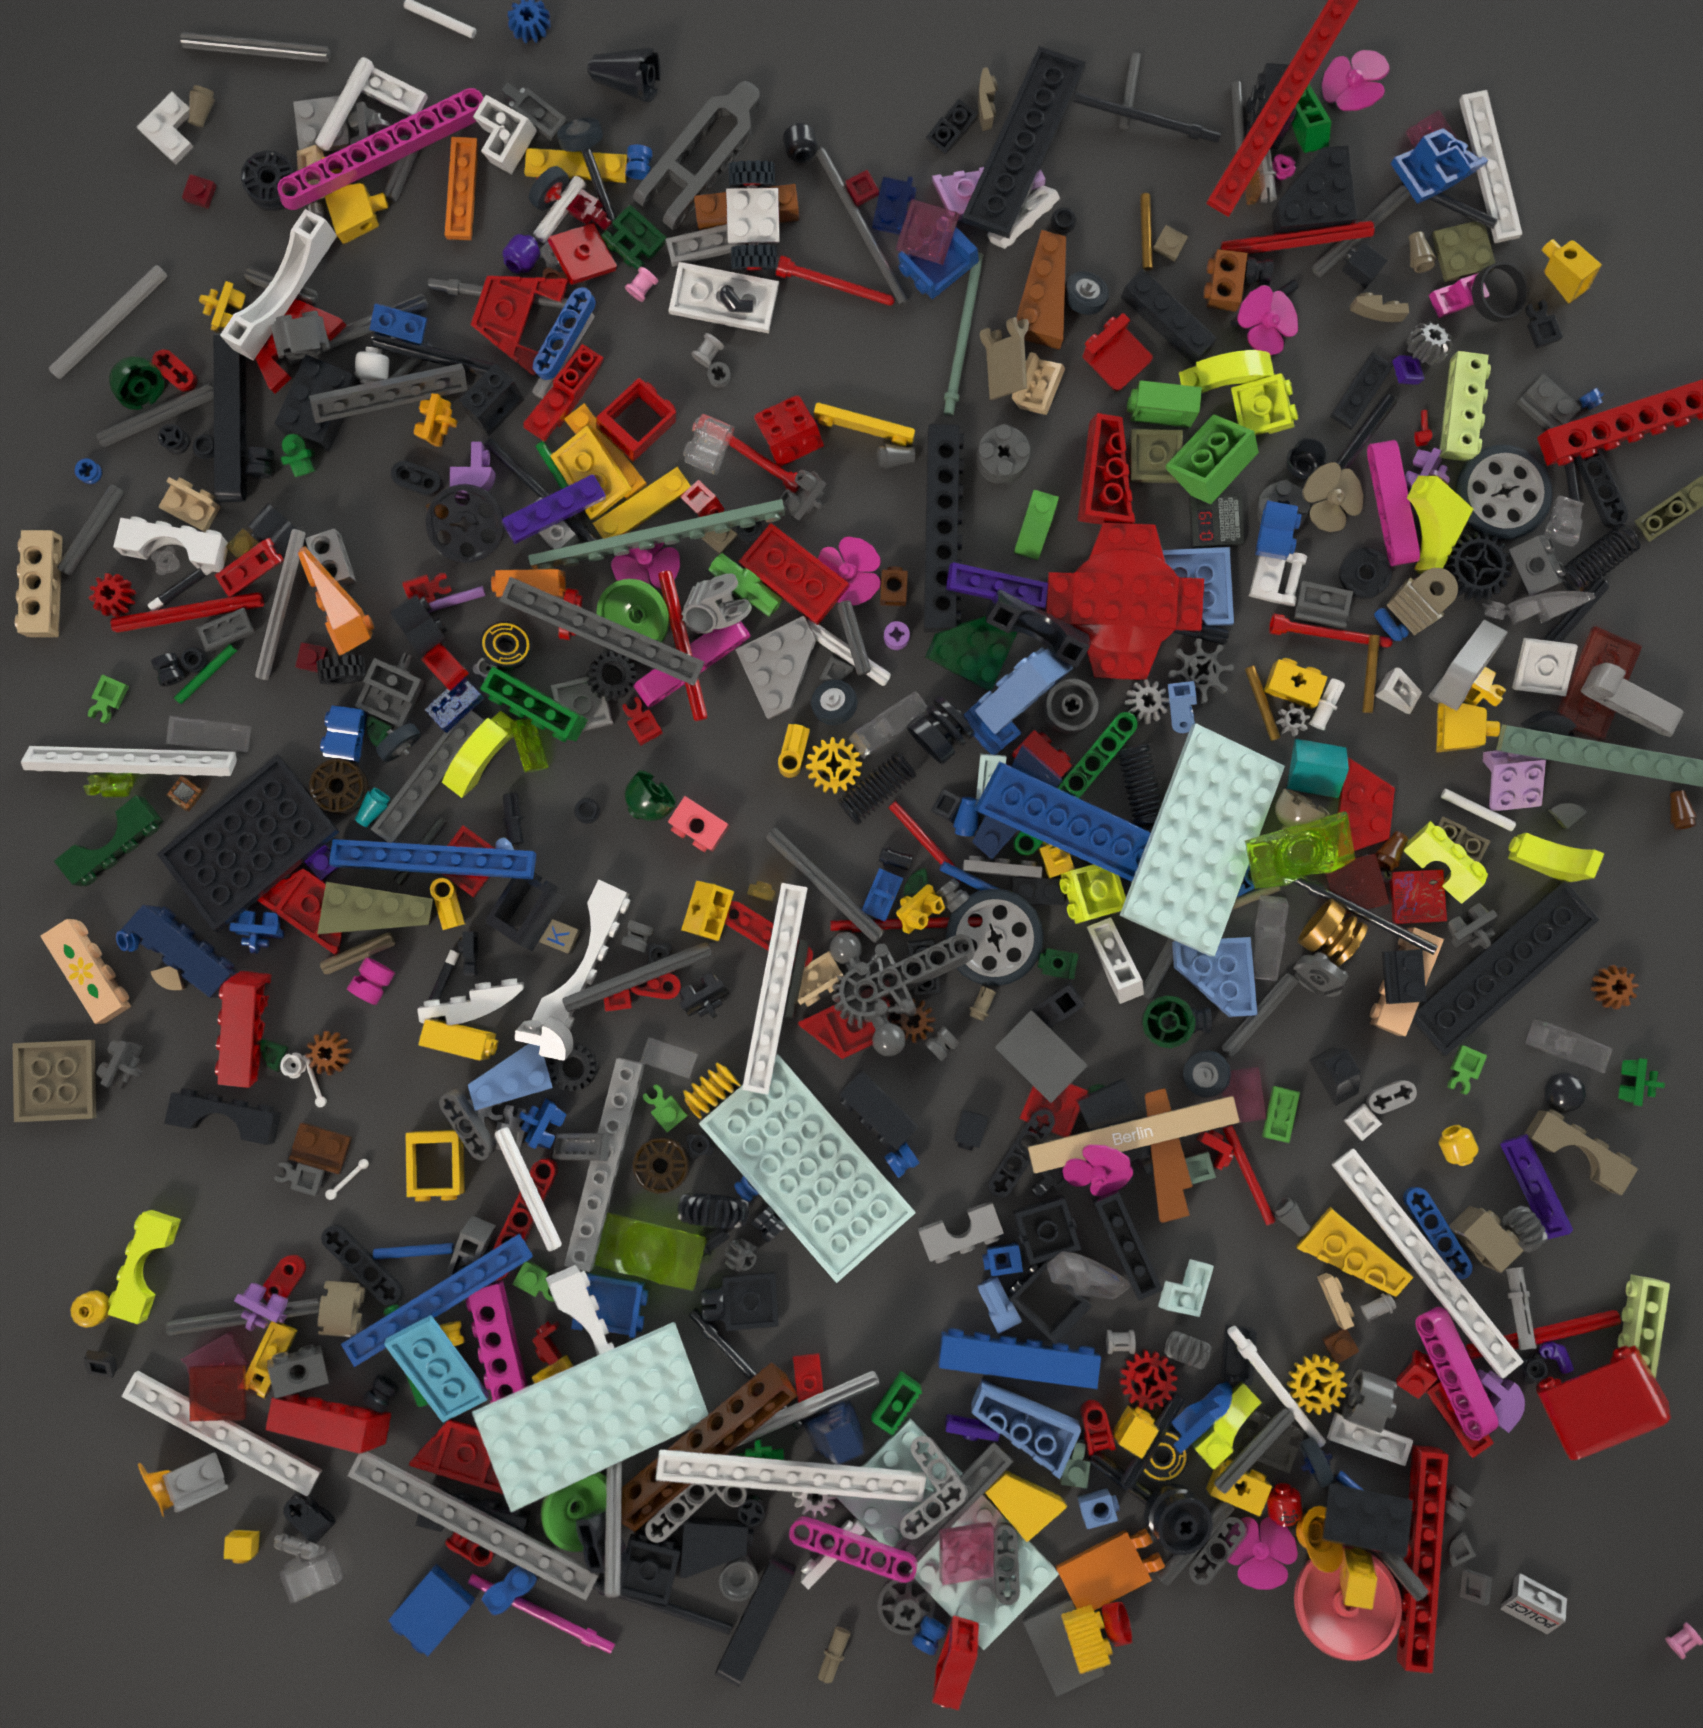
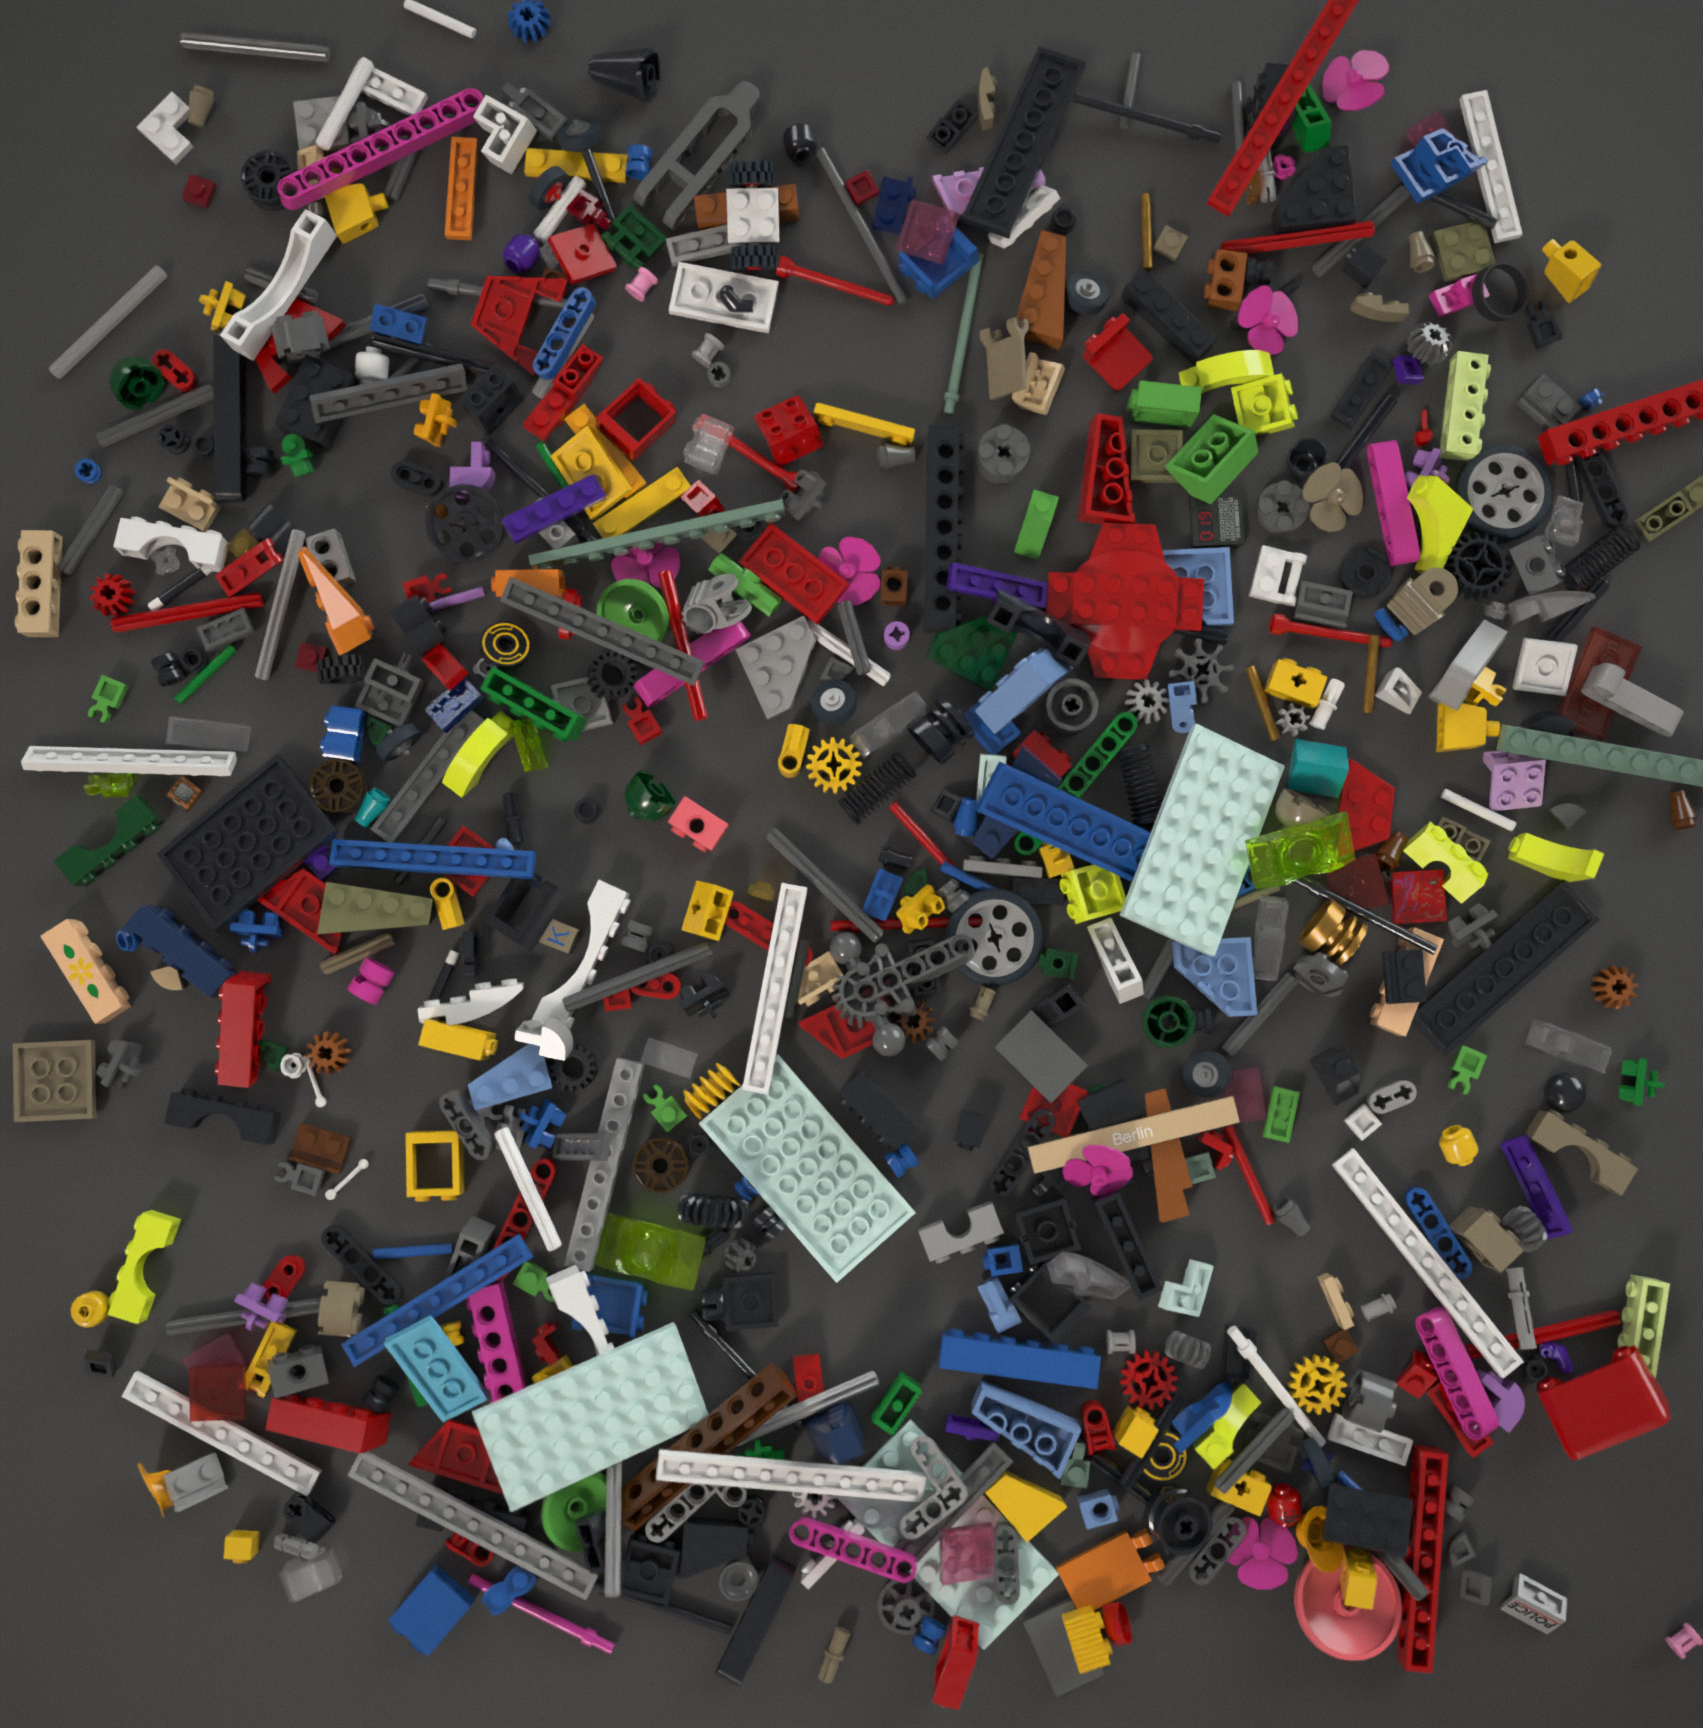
blue brick [1255,501,1301,560] -> none
yellow wing [1296,1207,1414,1297] -> none

